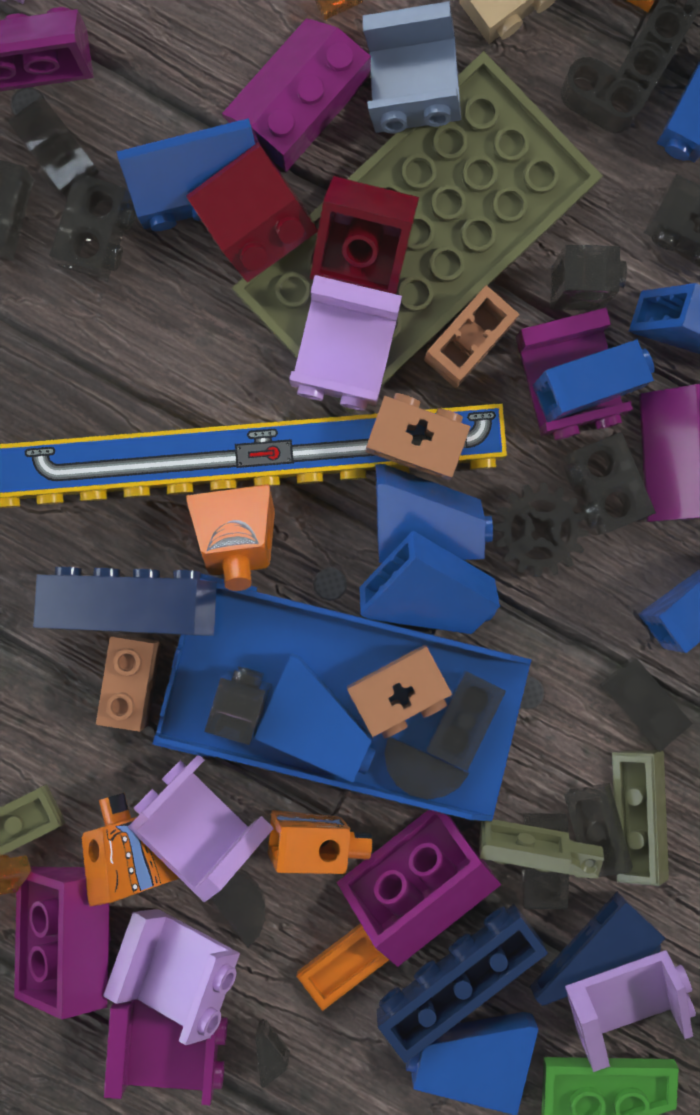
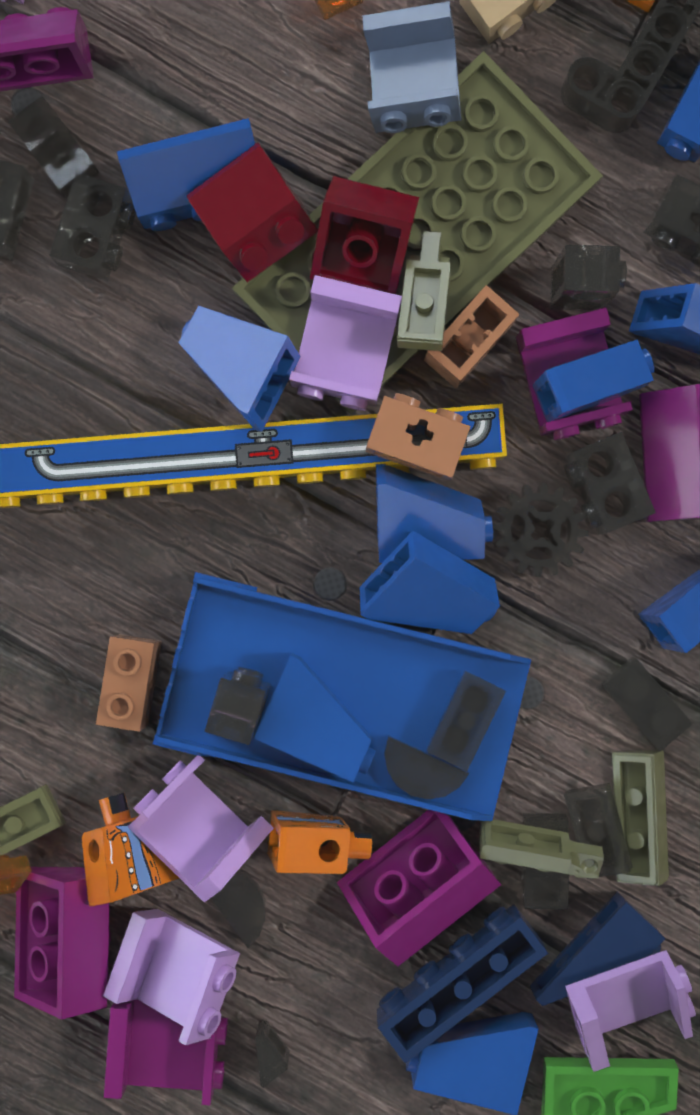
dark blue brick [33,567,217,636] -> none
orange torso [186,484,275,591] -> none
magenta slope [222,18,371,172] -> none
orange tile [296,923,389,1011] -> none
nougat brick [347,645,453,739] -> none
none -> slope [178,305,301,432]
none -> hinge [397,231,451,351]

